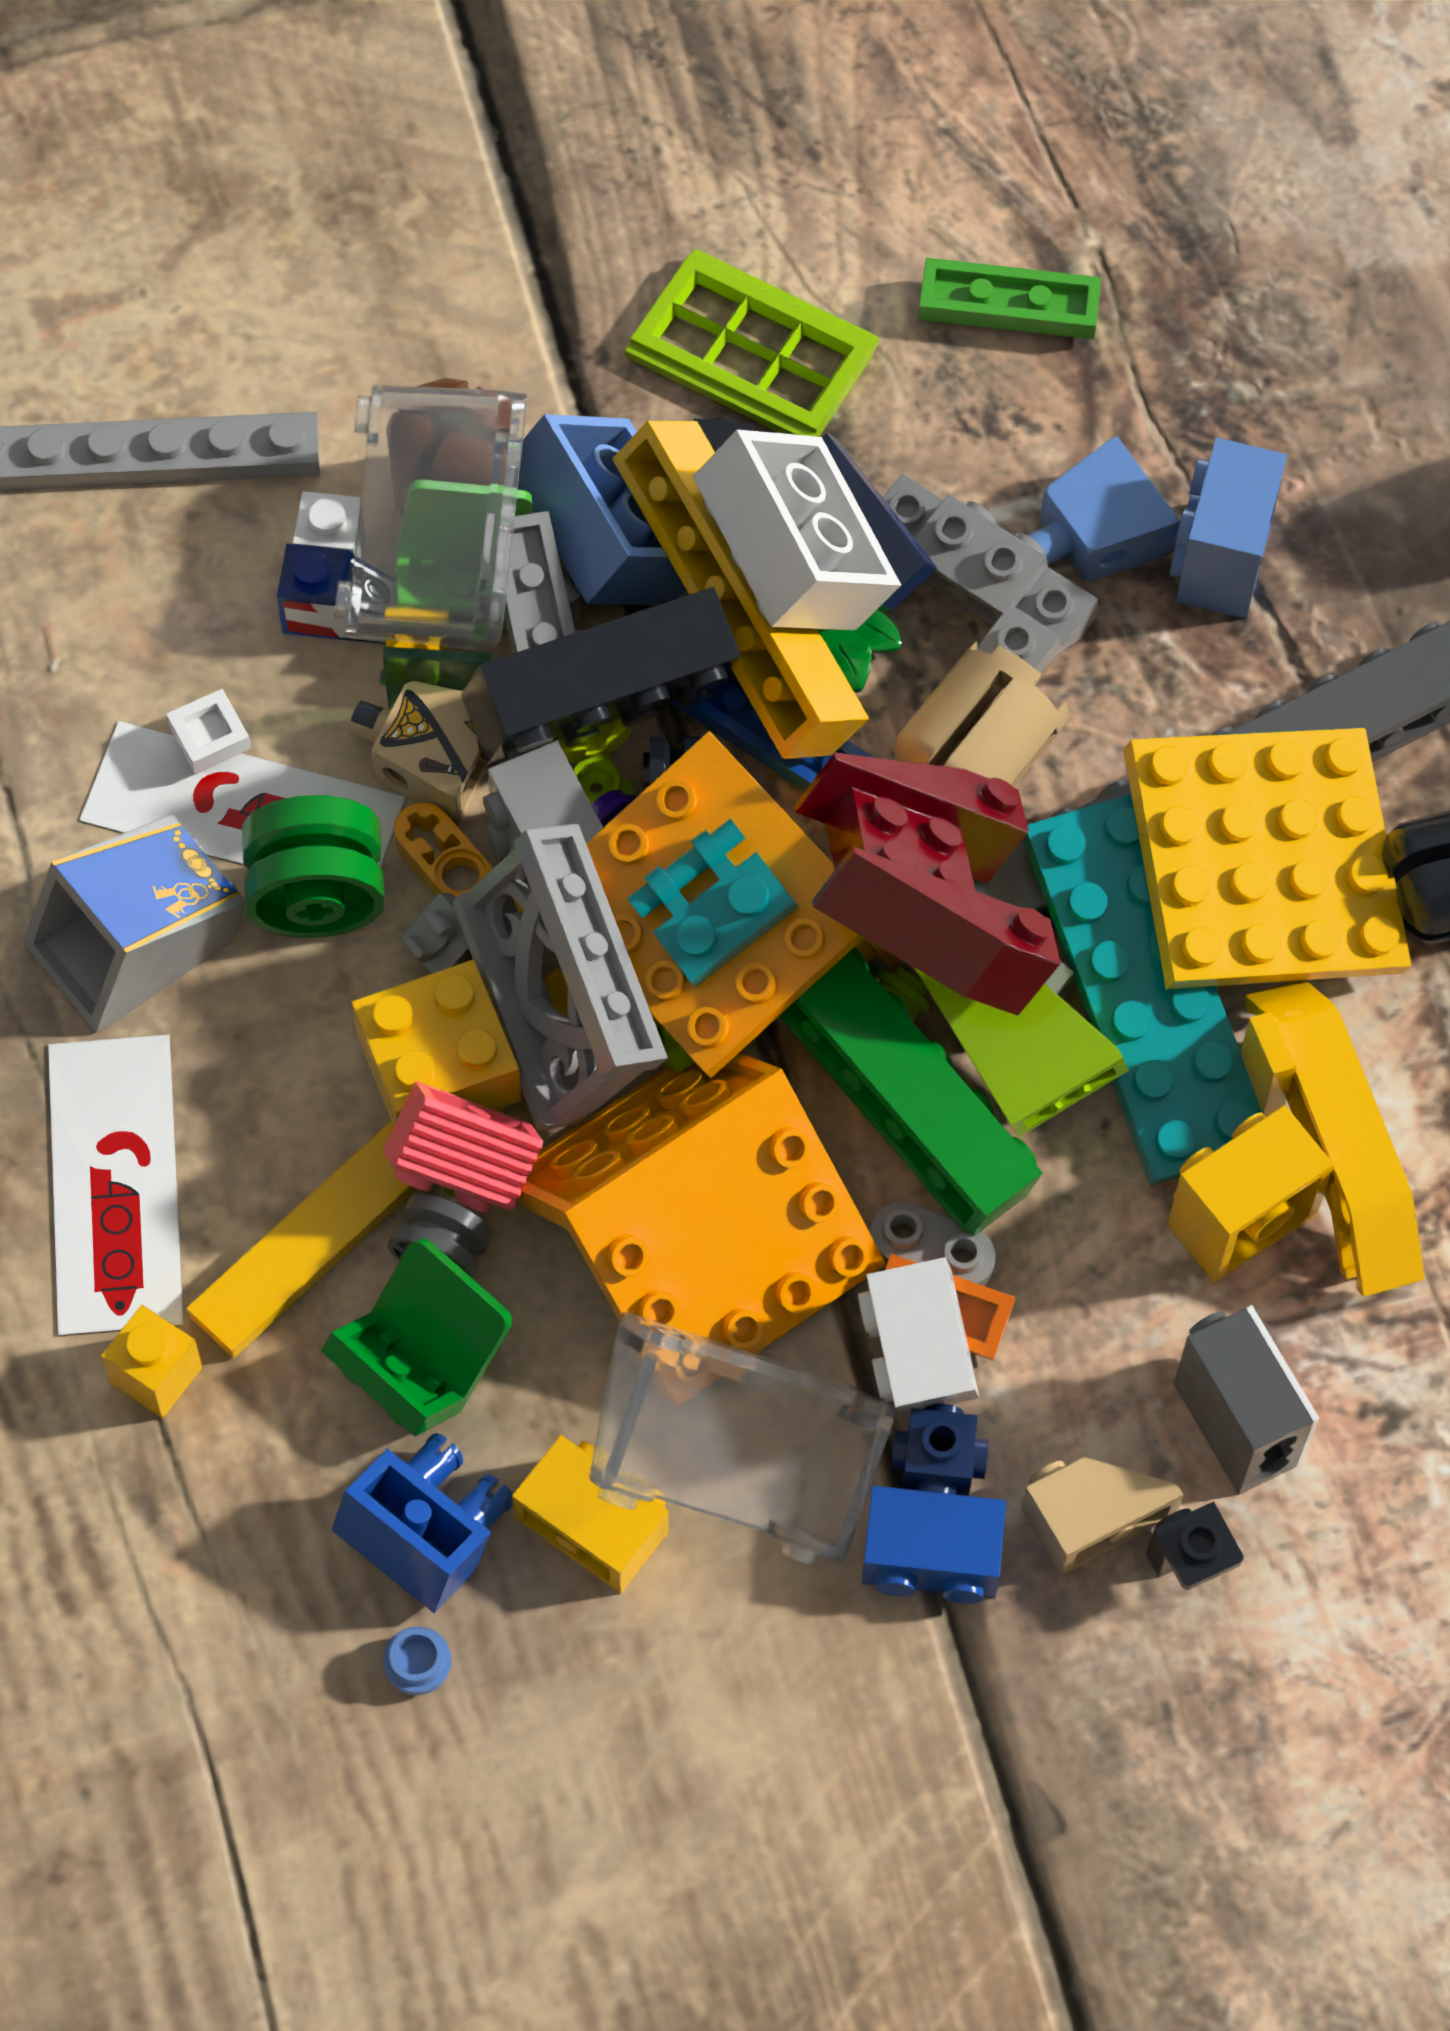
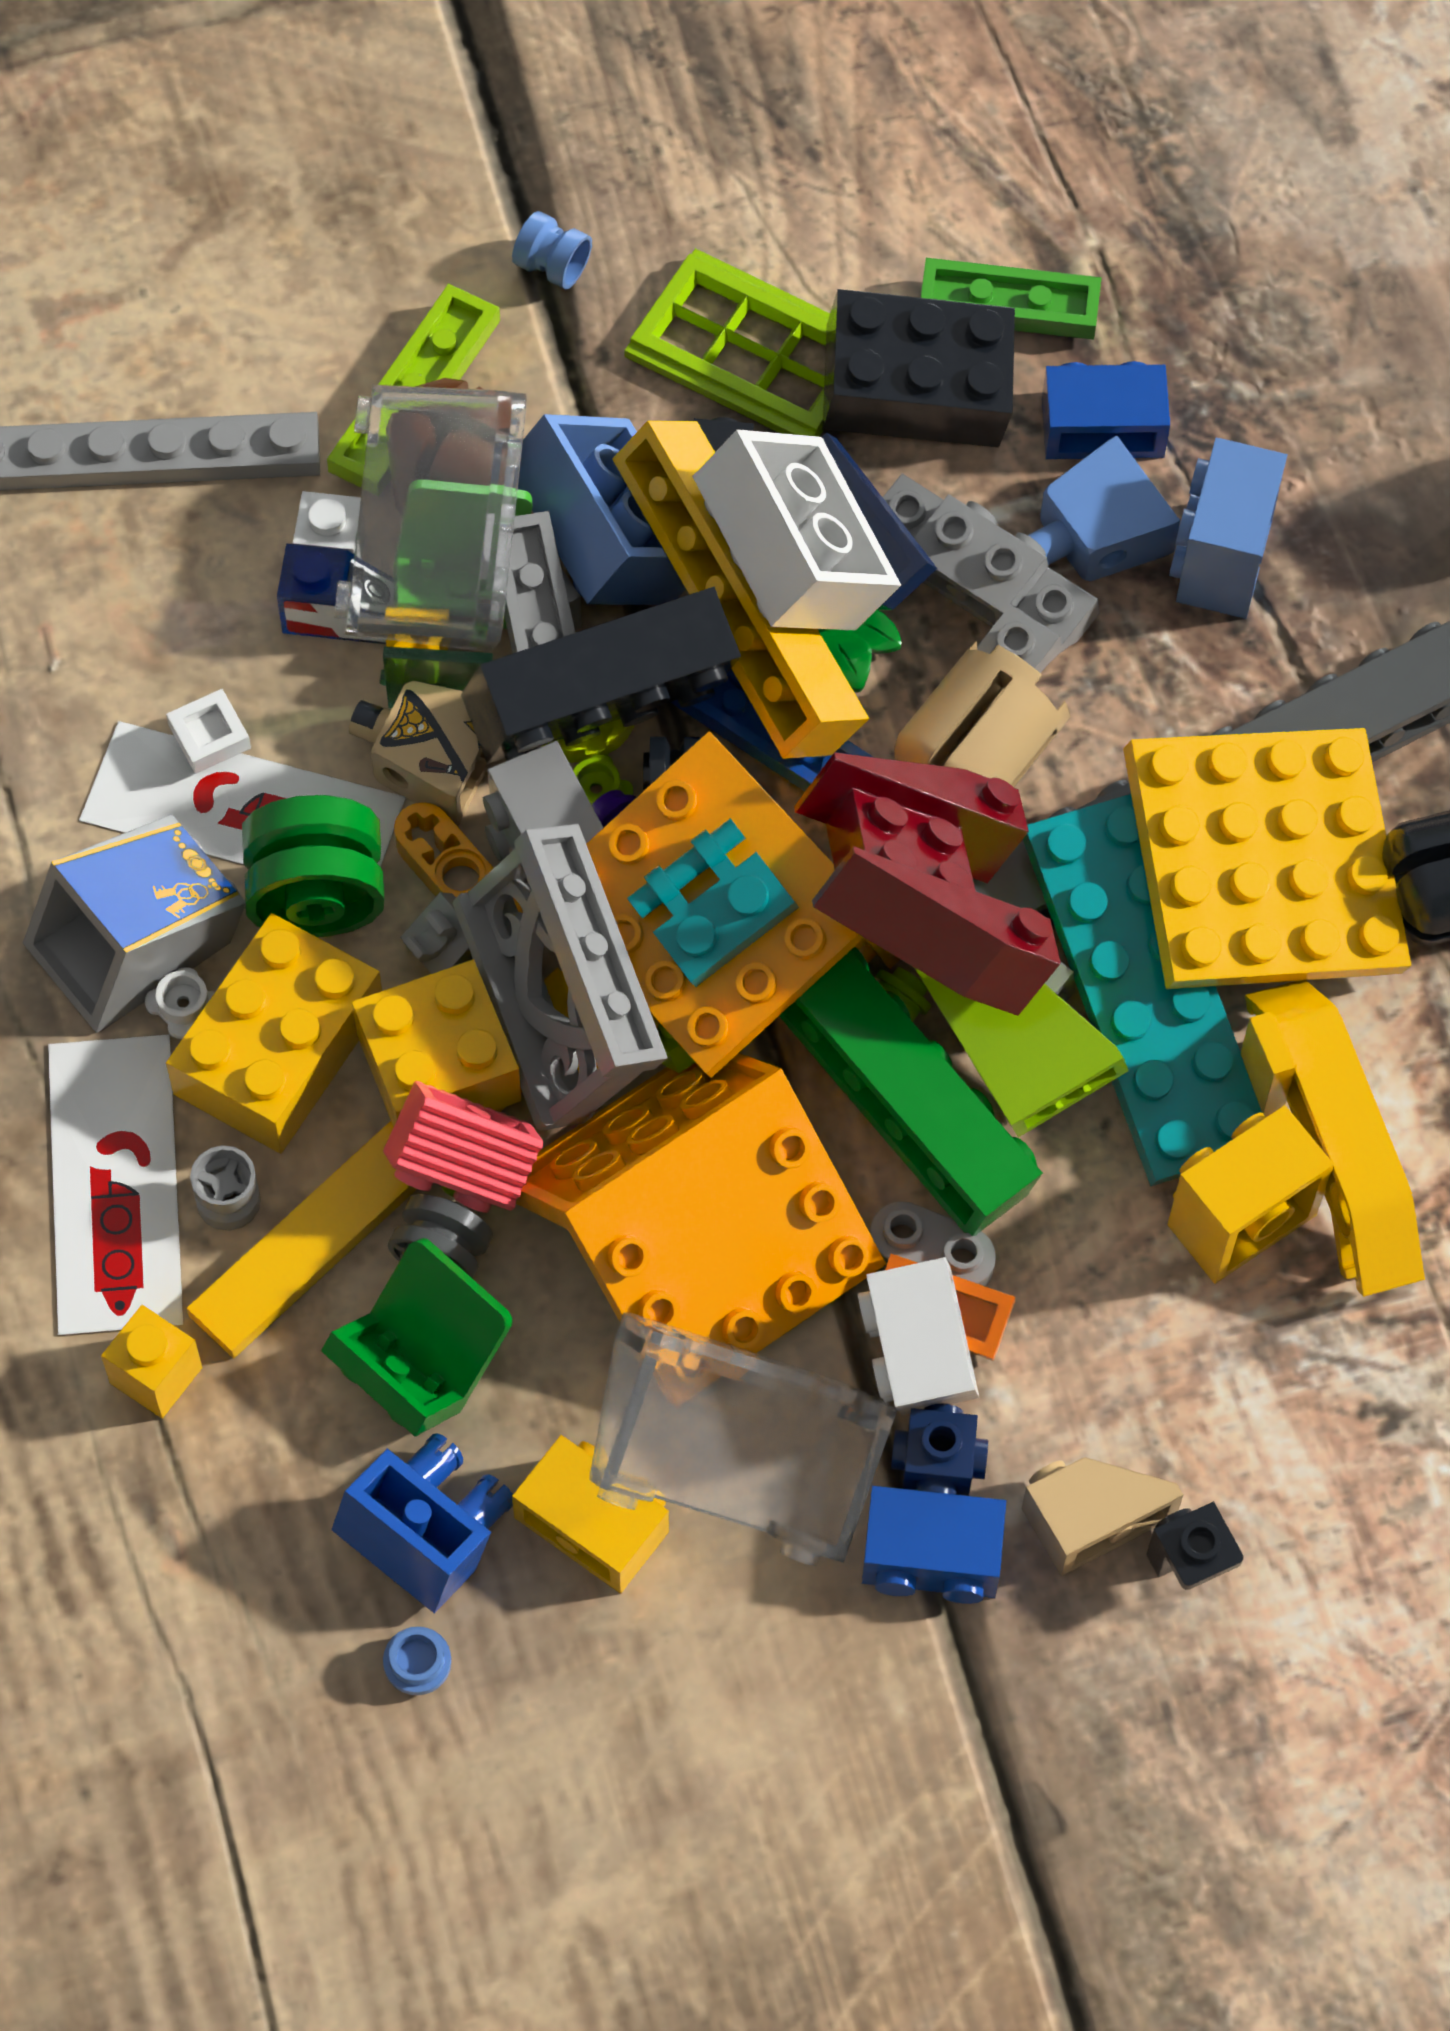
dark grey piece [1174,1305,1319,1495] -> none
none -> white plate [145,967,215,1039]
none -> yellow brick [166,913,382,1154]
none -> light grey wheel [190,1145,261,1231]
none -> lime plate [327,283,500,497]
none -> medium blue wheel [512,211,592,290]
none -> black brick [823,289,1015,448]
none -> blue brick [1042,361,1170,460]

